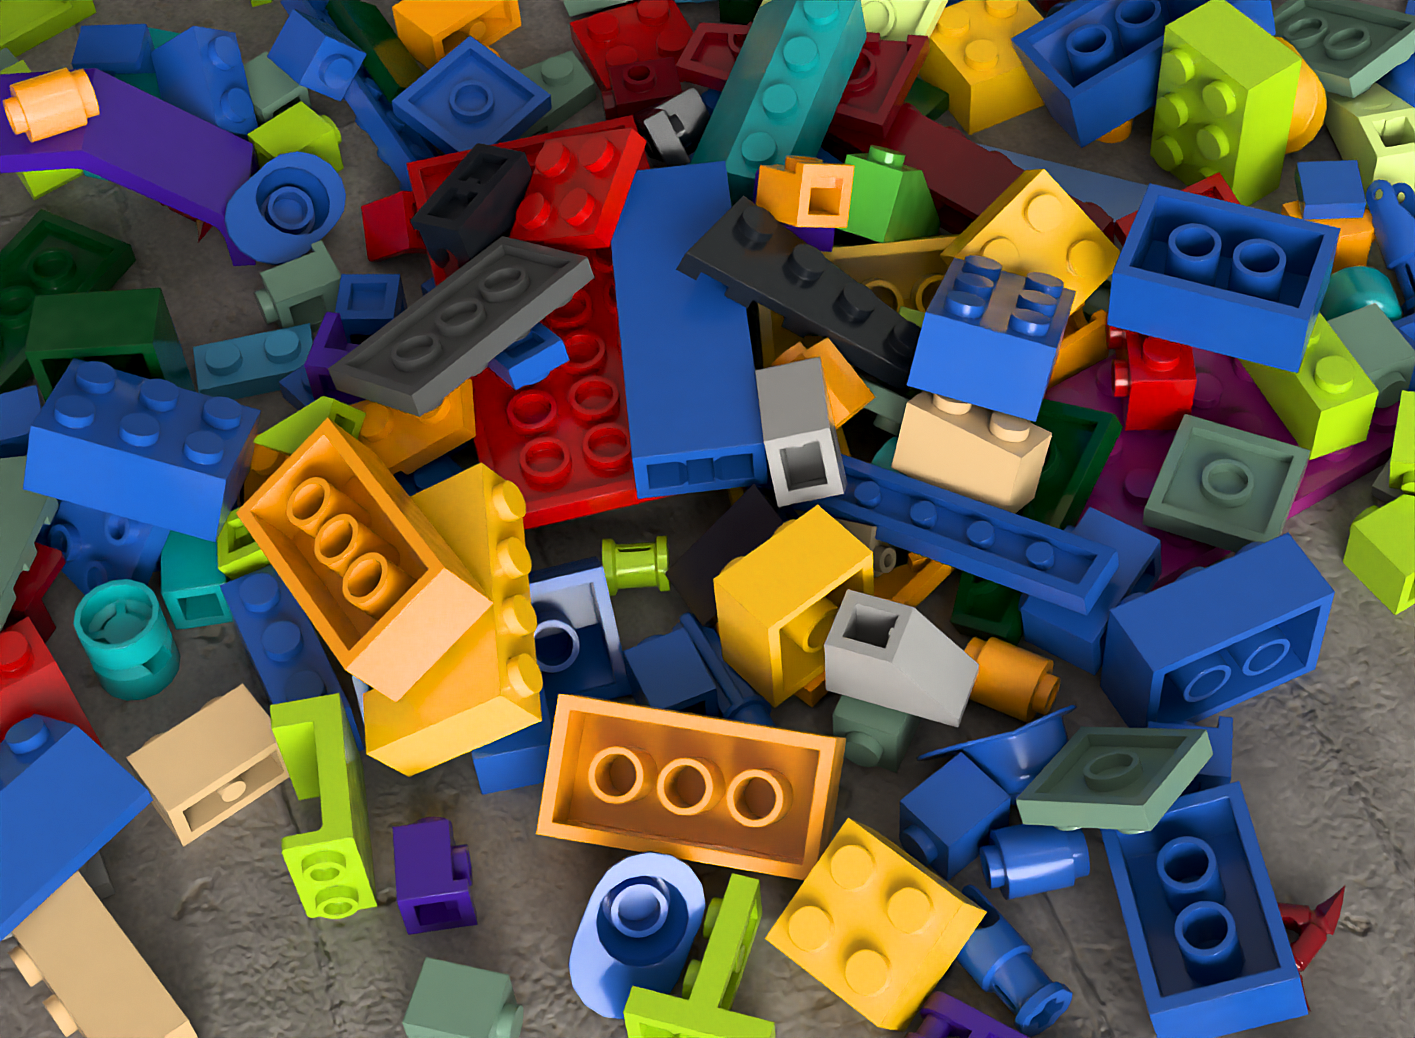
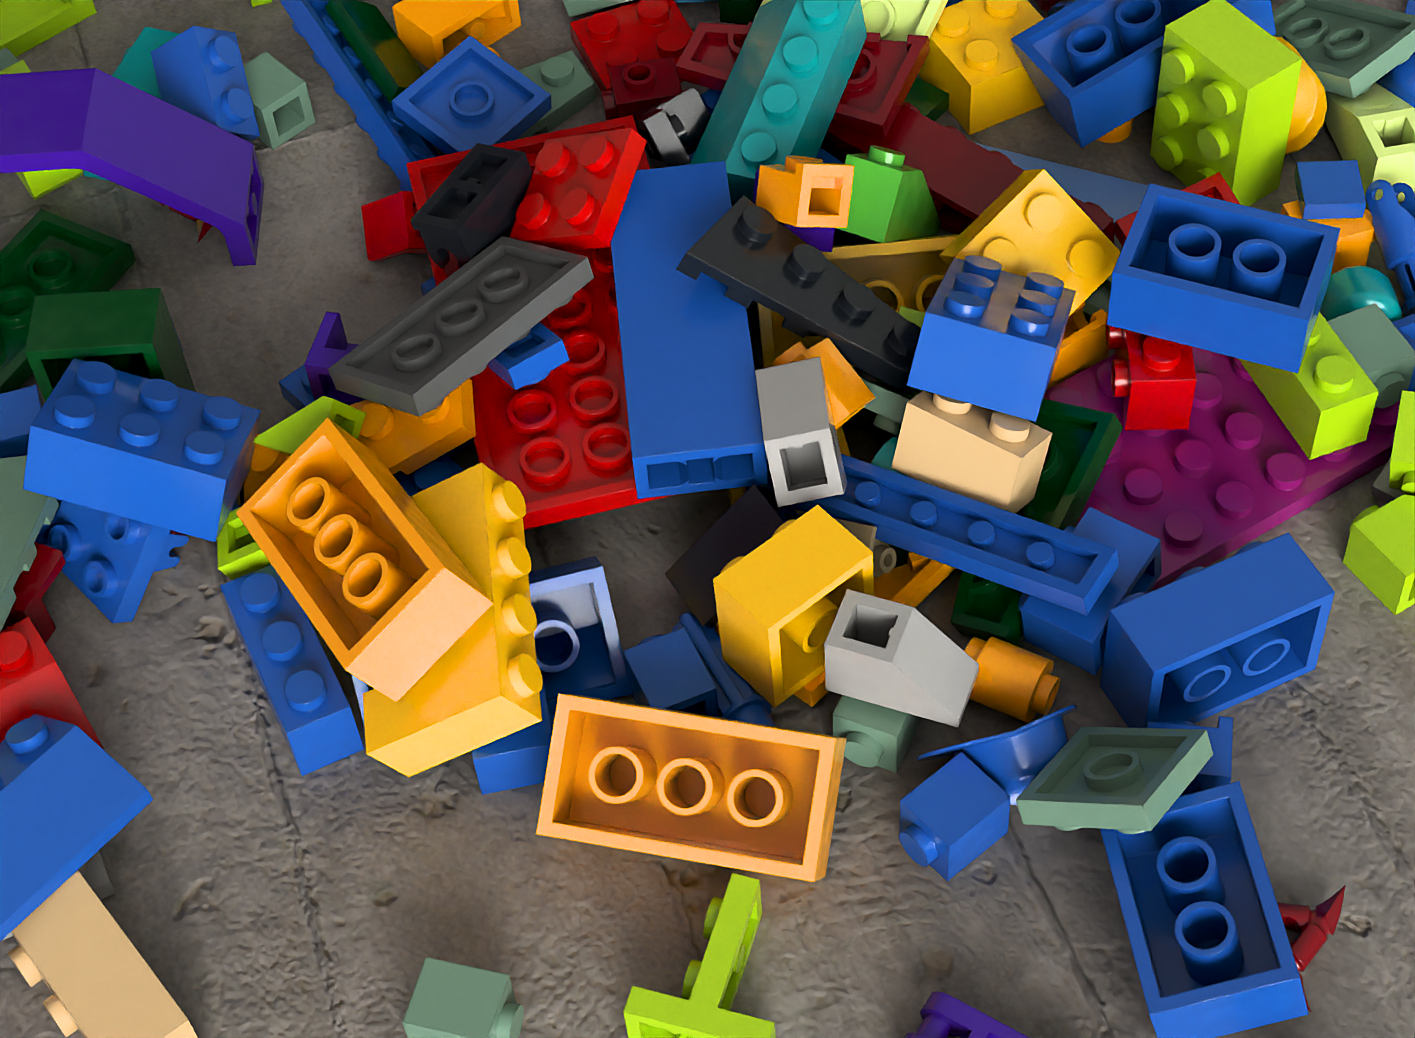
light orange brick [2,67,100,143] -> none
blue panel [71,24,155,77] -> none
teal wheel [73,579,181,701] -> none
tan brick [126,683,290,847] -> none
teal brick [161,530,233,630] -> none
dark azure plate [193,323,314,400] -> none
blue piece [224,151,346,265] -> none
lime brick [247,101,344,173] -> none
sand green brick [254,240,341,333] -> none
blue brick [267,8,367,102] -> none
lime panel [270,693,377,919] -> none
blue panel [335,274,408,345] -> none
dark purple brick [392,816,478,935] -> none
blue piece [568,851,706,1020] -> none
lime bush [602,535,671,596] -> none
yellow brick [765,818,987,1032] -> none
blue piece [955,884,1073,1037] -> none
blue brick [979,823,1090,900] -> none
sand green plate [1142,414,1310,553] -> none

